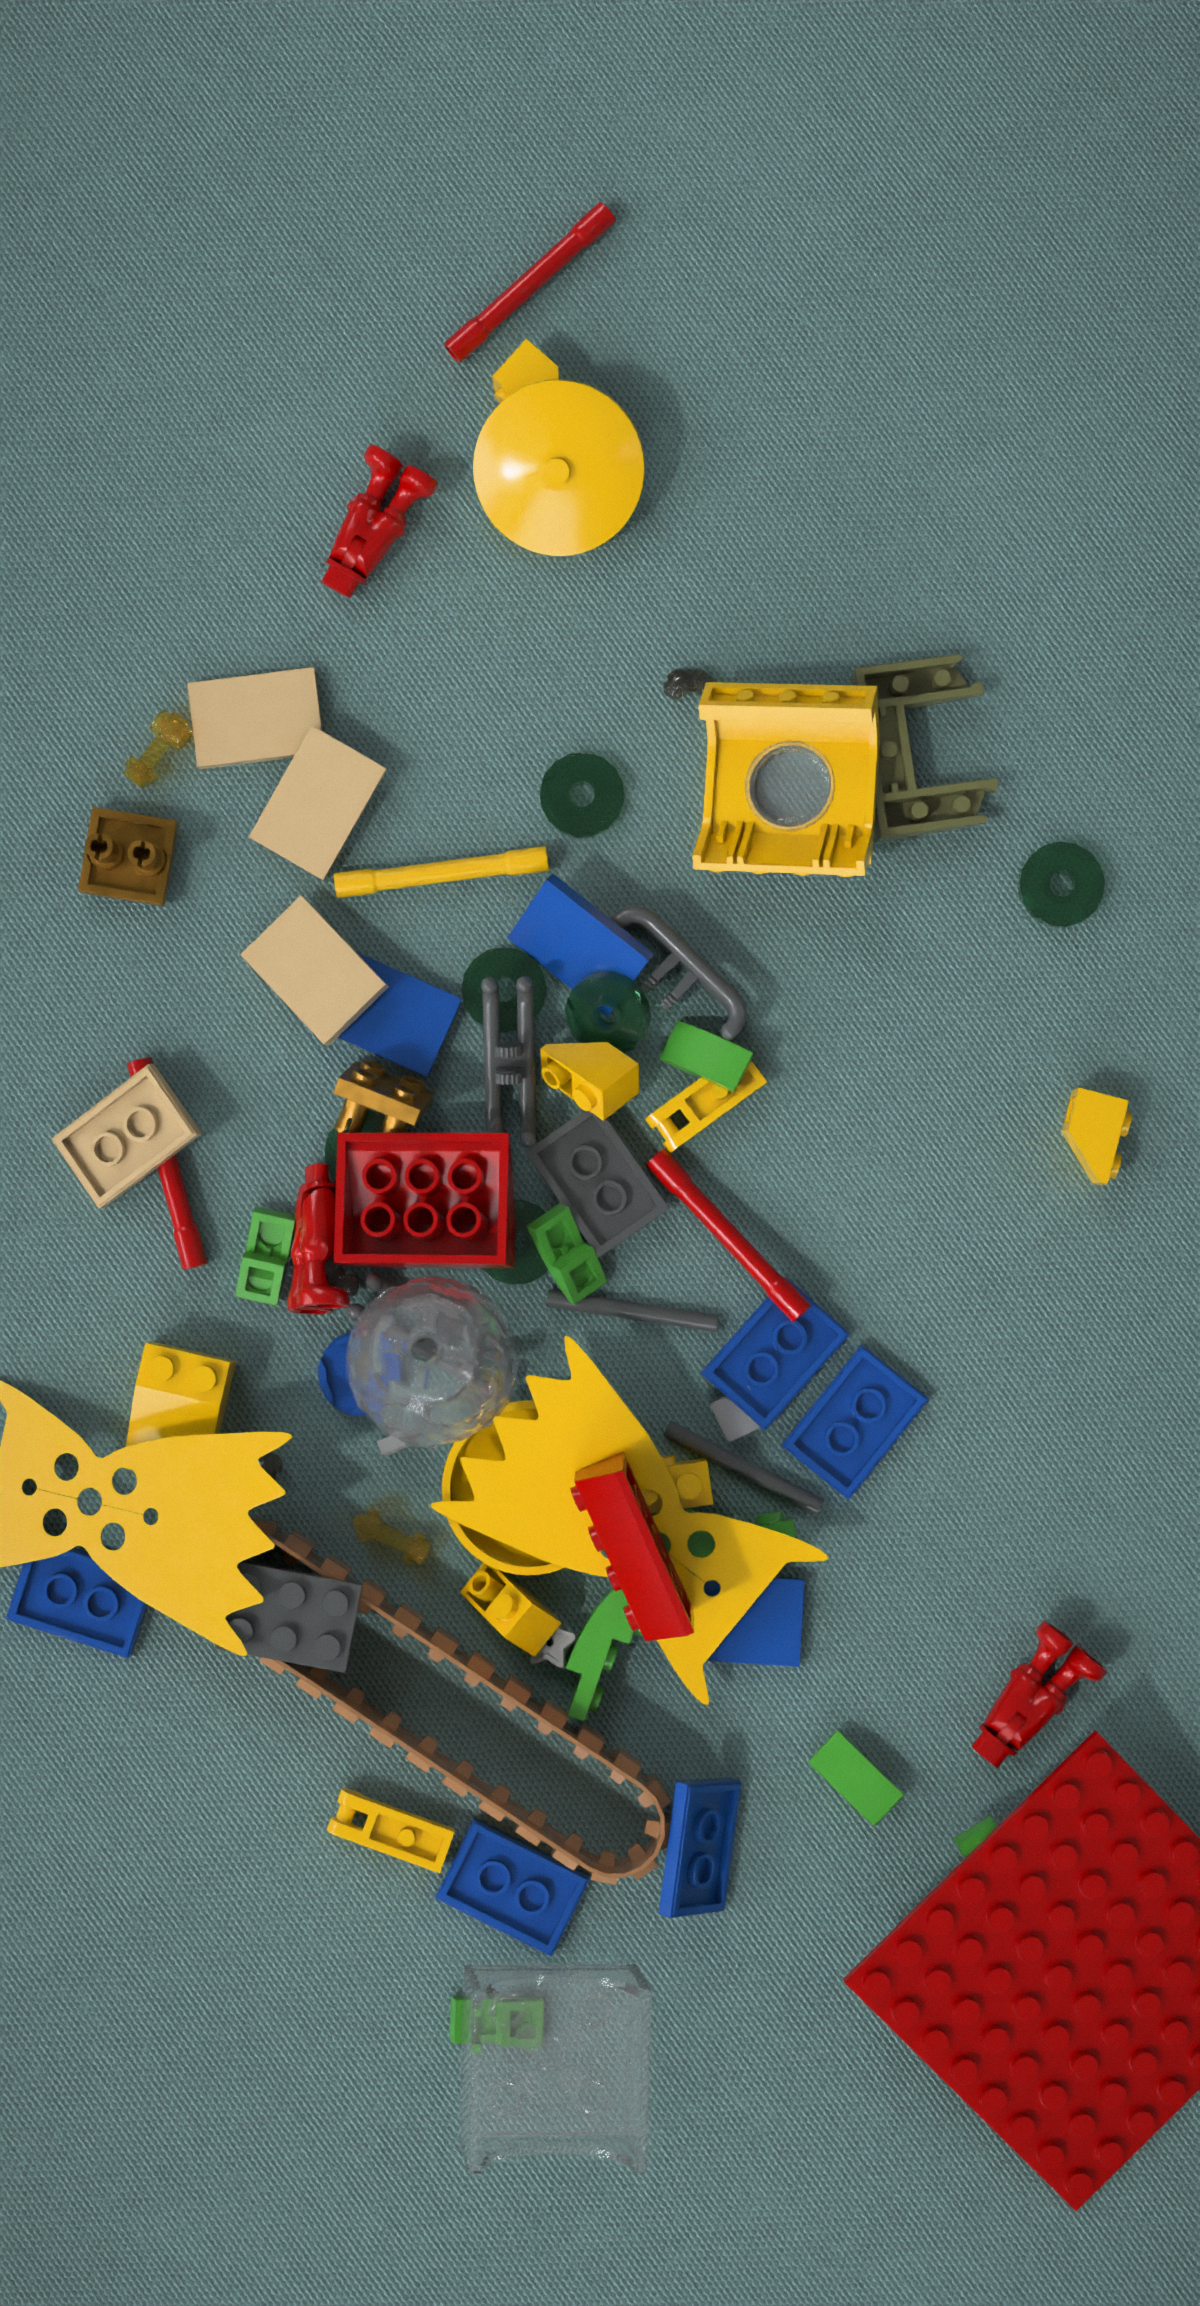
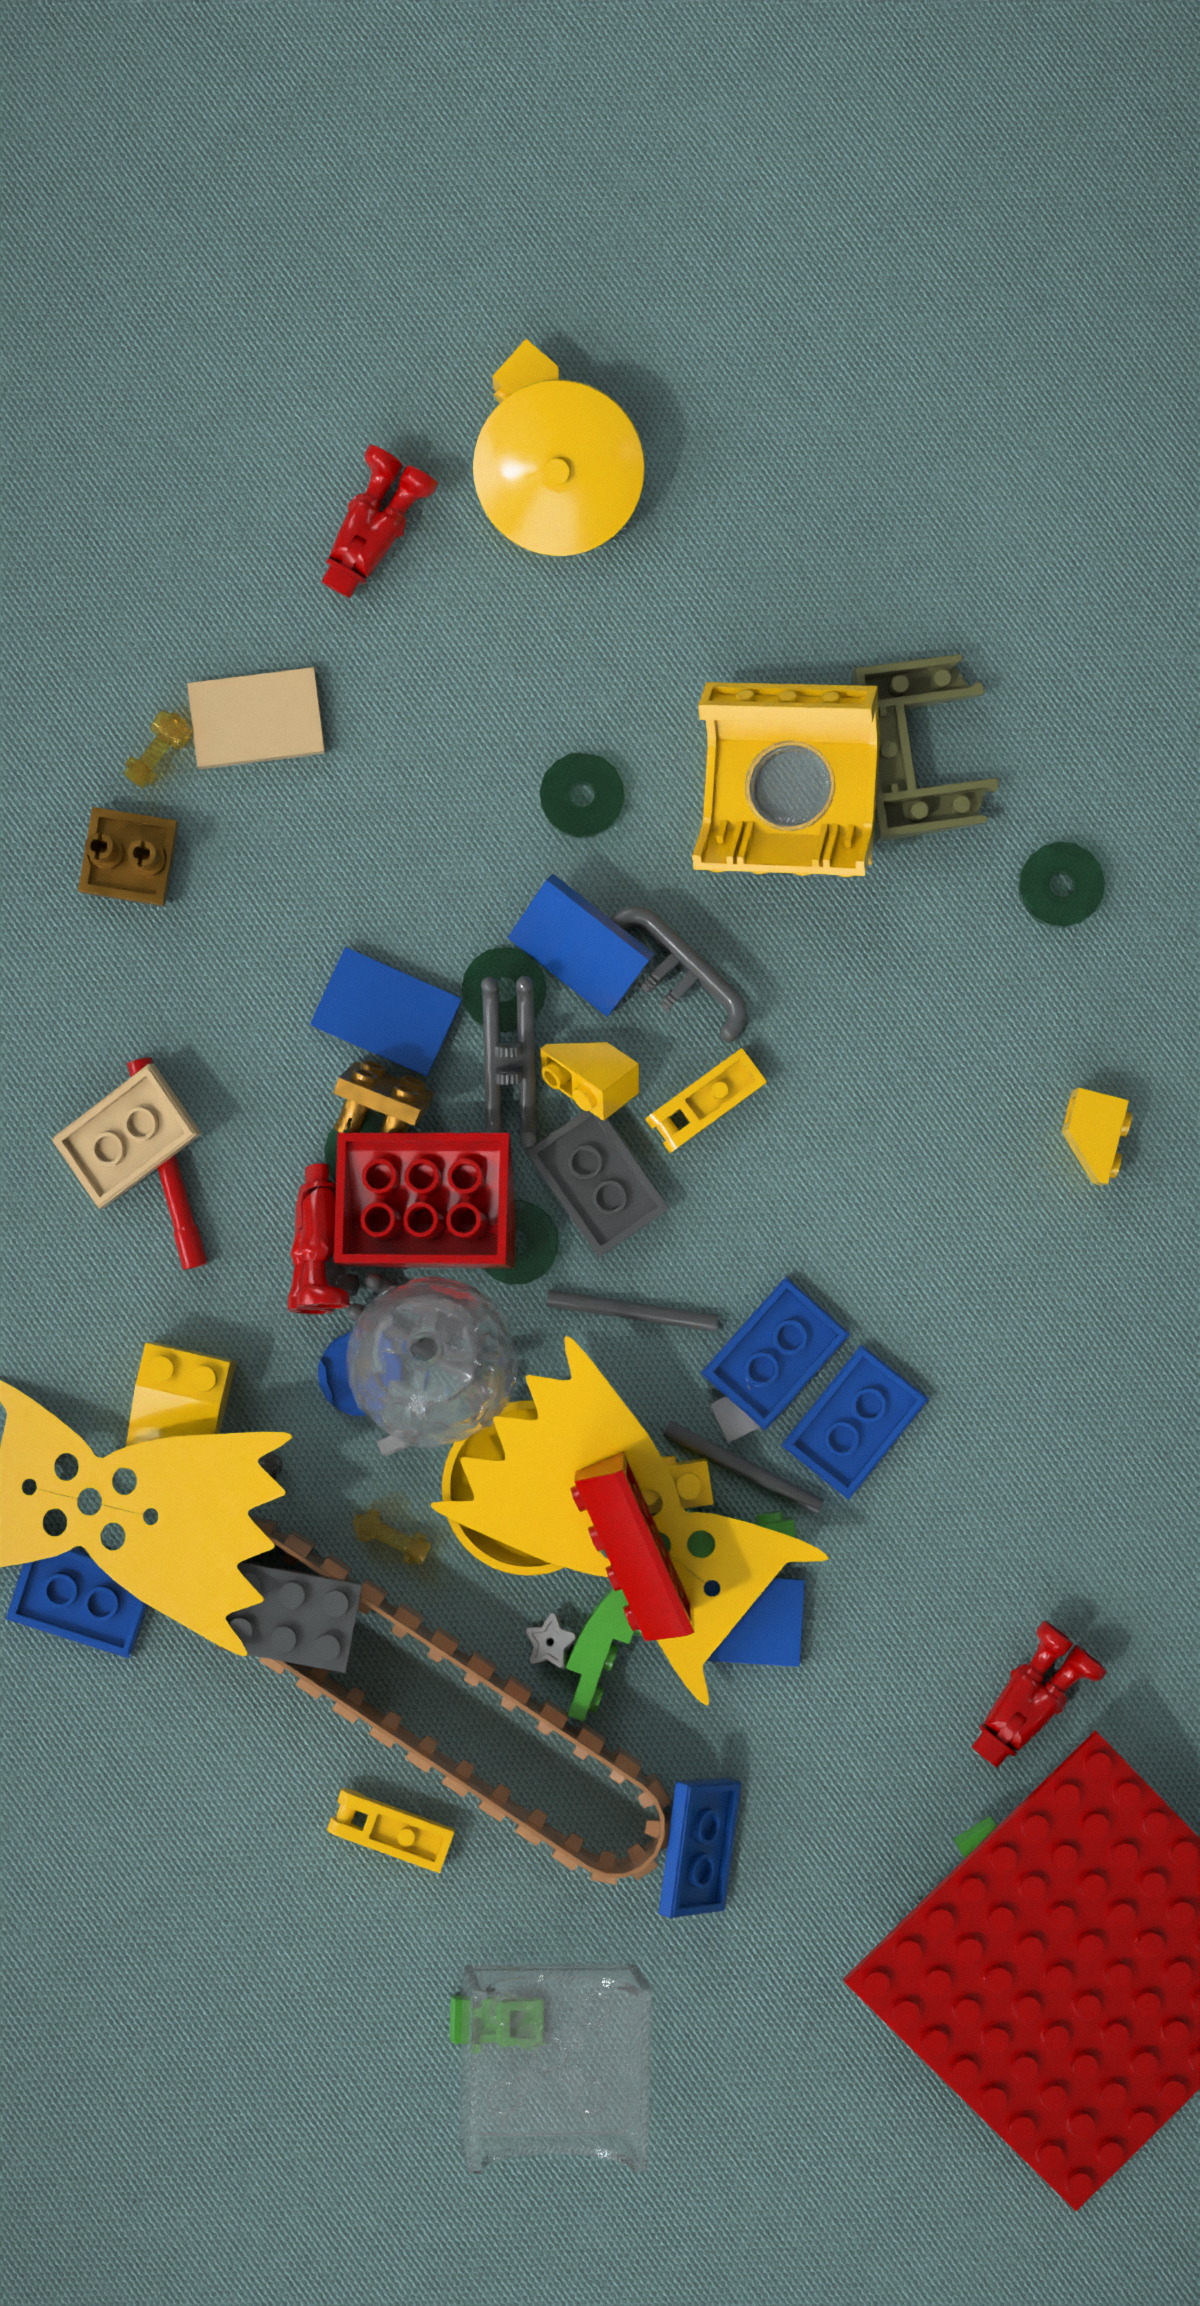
bright green slope [235,1206,295,1306] -> none
tan tile [240,895,389,1047] -> none
tan tile [249,725,387,880] -> none
yellow piece [334,846,549,898] -> none
blue tile [435,1817,590,1957] -> none
red piece [443,202,616,363] -> none
yellow slope [460,1563,562,1657] -> none
bright green slope [526,1204,607,1305] -> none
clear green tile [565,971,651,1053] -> none
red piece [646,1148,812,1323] -> none
bright green slope [659,1021,754,1094] -> none
clear smoke arm [663,668,717,700] -> none
bright green slope [808,1730,905,1827] -> none

